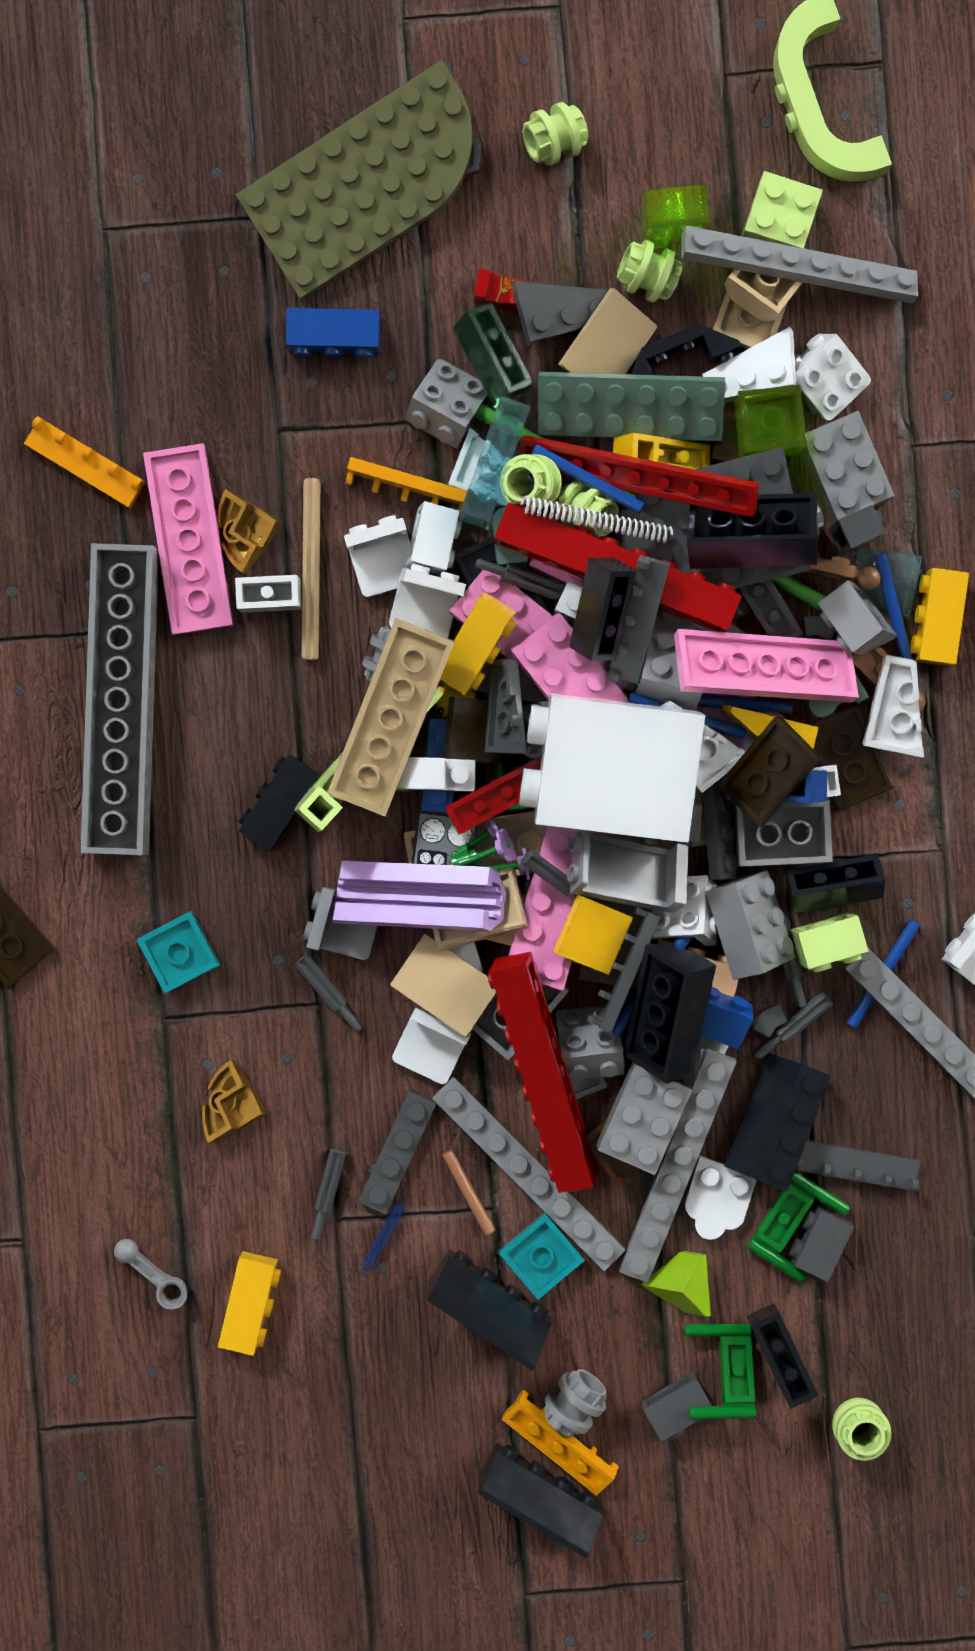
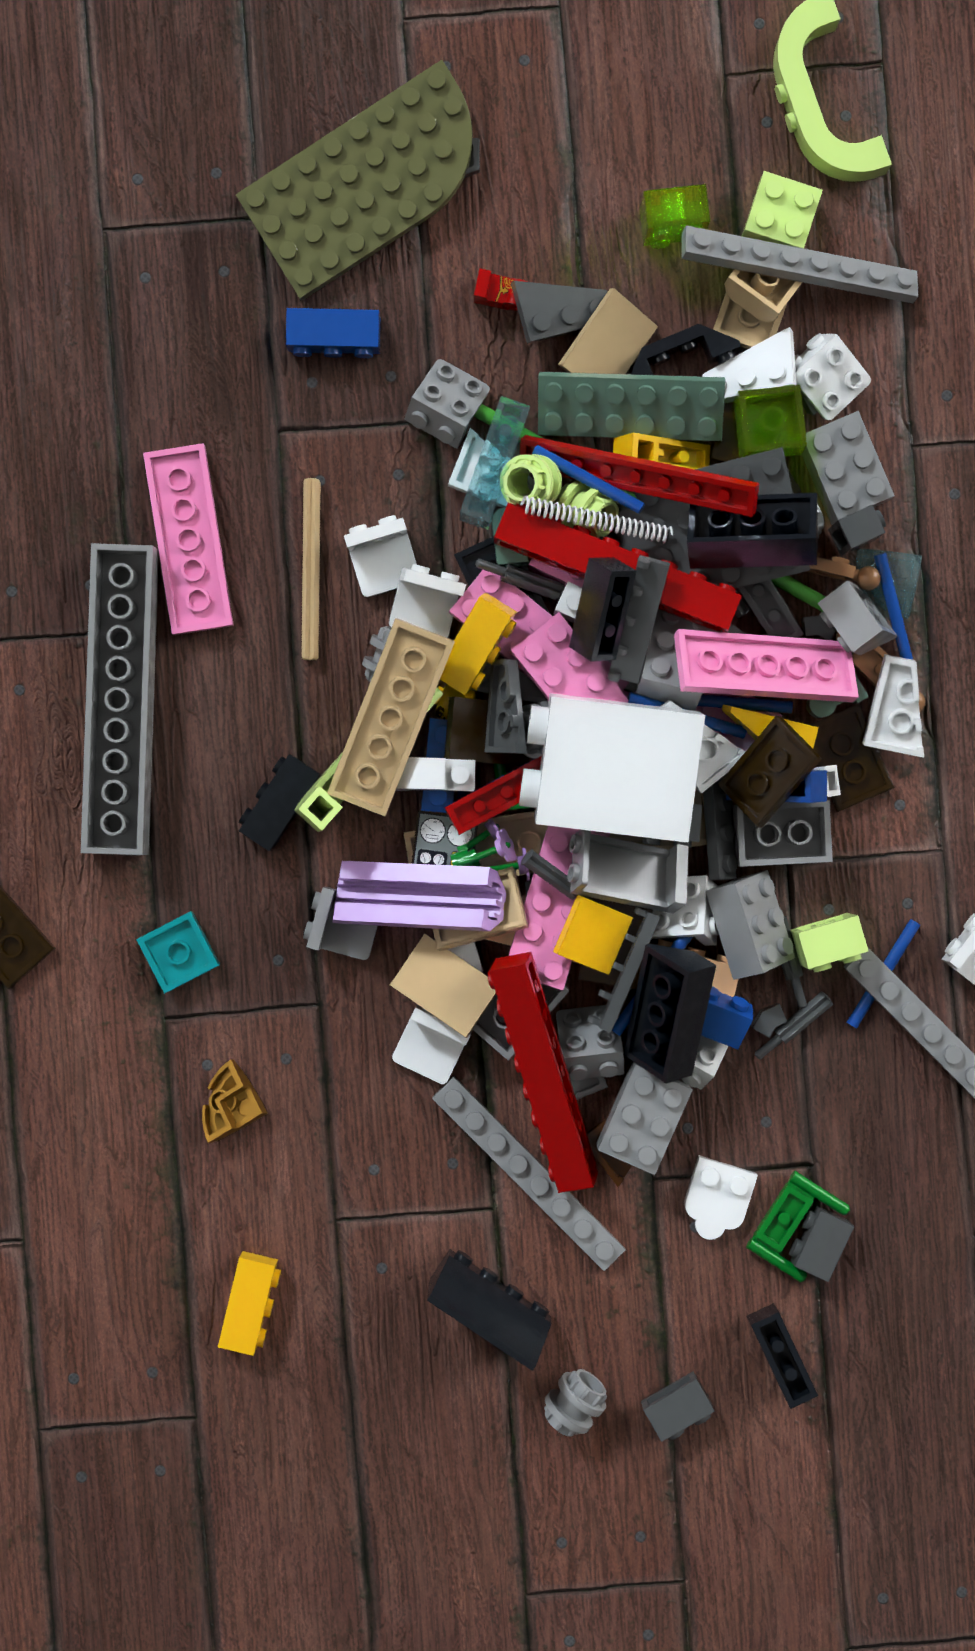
light orange hinge [24,416,146,508] -> none
light grey piece [114,1239,188,1310] -> none
pearl gold brick [217,489,282,573] -> none
white brick [235,575,302,613] -> none
dark grey axle [294,954,363,1032] -> none
dark grey axle [311,1148,347,1241] -> none
light orange hinge [345,457,469,518] -> none
dark grey plate [358,1090,437,1215] -> none
blue piece [361,1196,407,1277] -> none
white brick [405,501,462,575] -> none
nougat bar [442,1149,496,1235] -> none
clear green brick [453,303,534,408] -> none
black slope [478,1443,603,1558] -> none
teal plate [498,1212,585,1300] -> none
light orange hinge [501,1390,619,1496] -> none
yellowish green piece [522,102,588,166] -> none
yellowish green piece [617,240,682,303] -> none
light grey plate [619,1048,736,1283] -> none
lime slope [640,1251,711,1317] -> none
green plate [684,1323,756,1420] -> none
black slope [724,1053,831,1192] -> none
black brick [786,854,885,914] -> none
dark grey hinge [796,1140,920,1192] -> none
yellowish green piece [832,1398,891,1461] -> none
yellow brick [910,568,969,667] -> none

